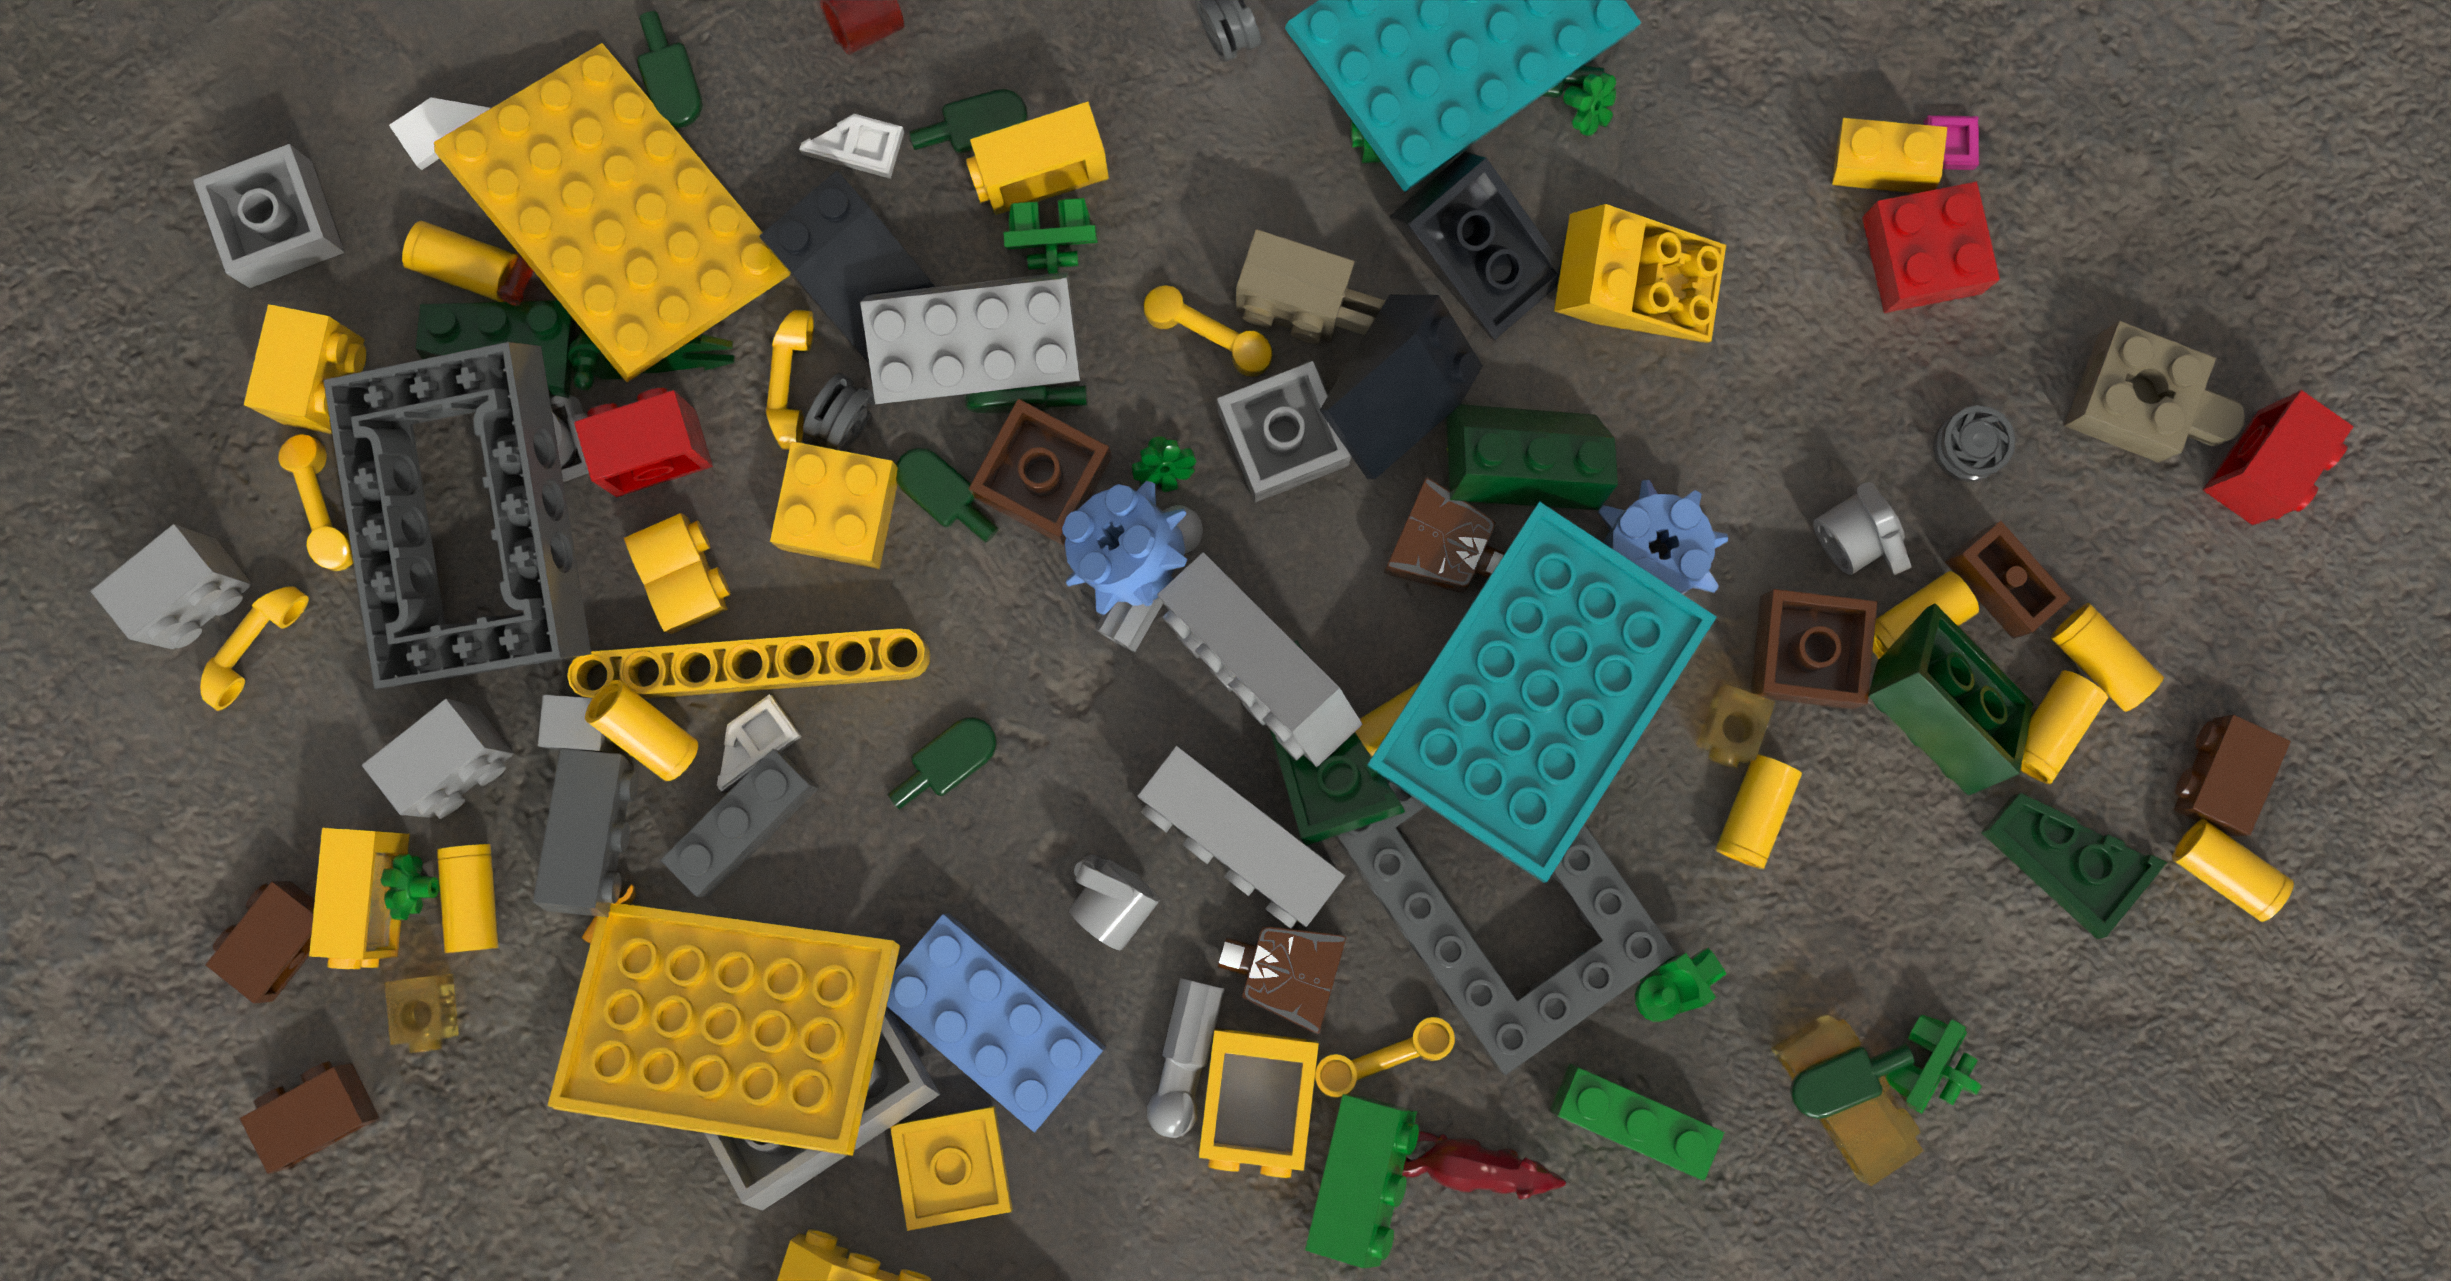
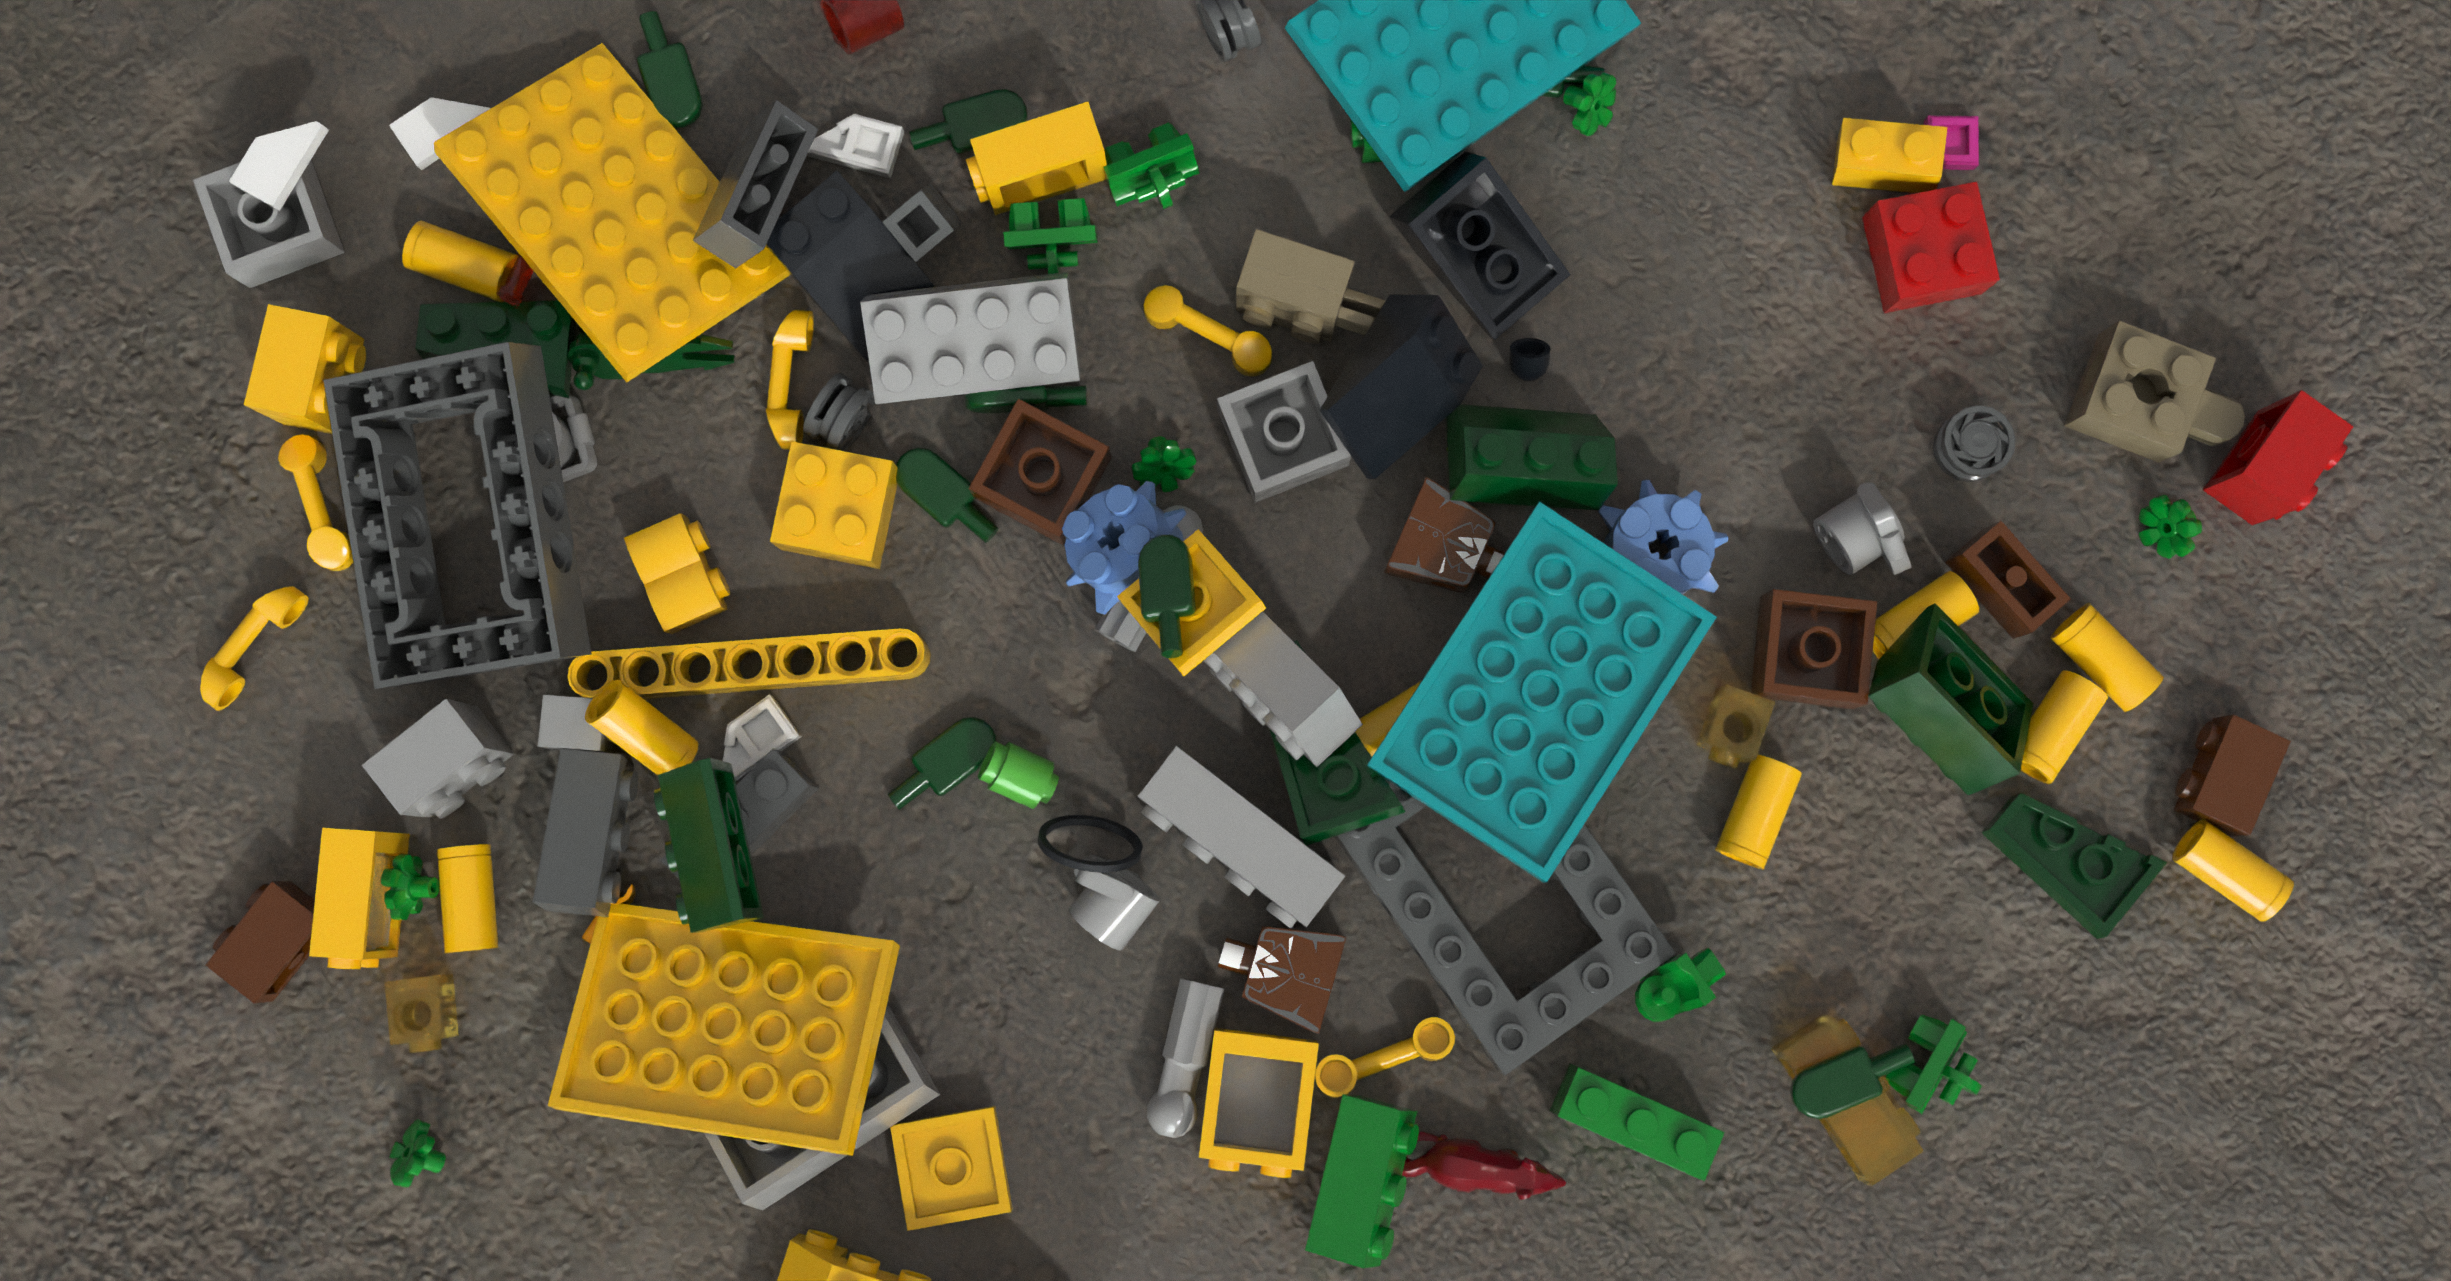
light grey brick [90,524,253,649] -> none
reddish brown brick [239,1061,380,1174] -> none
red brick [574,388,713,497] -> none
medium blue brick [887,913,1106,1133] -> none
yellow slope [1554,204,1726,343] -> none
none -> white tile [229,121,329,211]
none -> green plant [389,1119,446,1187]
none -> dark green slope [654,758,764,933]
none -> dark grey brick [693,100,818,268]
none -> dark grey brick [883,183,963,262]
none -> bright green brick [978,741,1059,809]
none -> black piece [1038,815,1143,873]
none -> green hips [1103,122,1200,209]
none -> yellow plate [1117,529,1266,676]
none -> dark green piece [1138,535,1196,658]
none -> black hinge [1509,338,1551,381]
none -> green plant [2138,495,2202,559]

